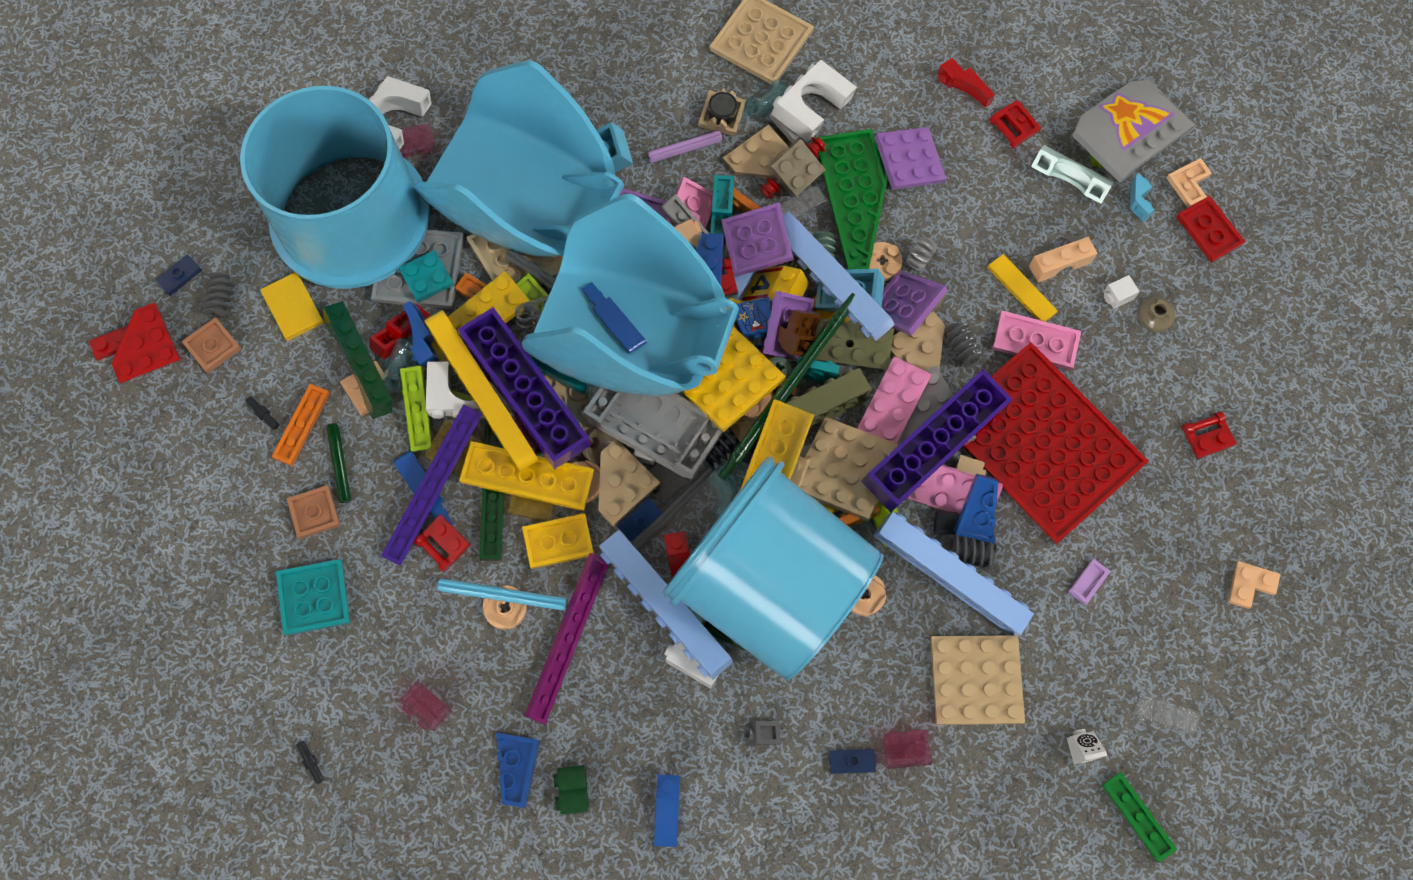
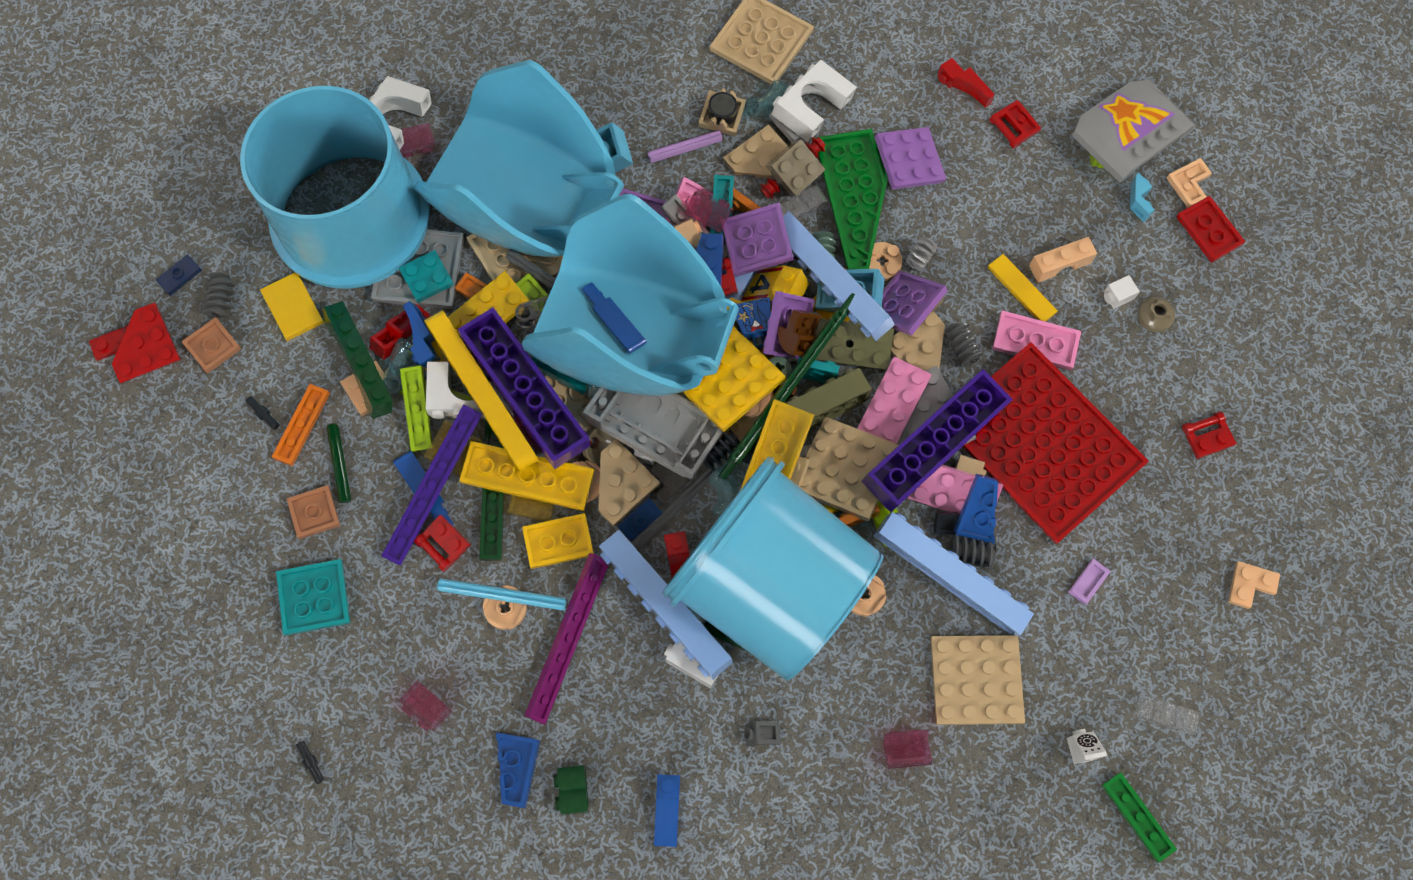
dark blue plate [829,749,876,774] -> none
light aqua arch [1031,145,1114,204] -> none
none -> clear pink bracket [684,189,734,232]

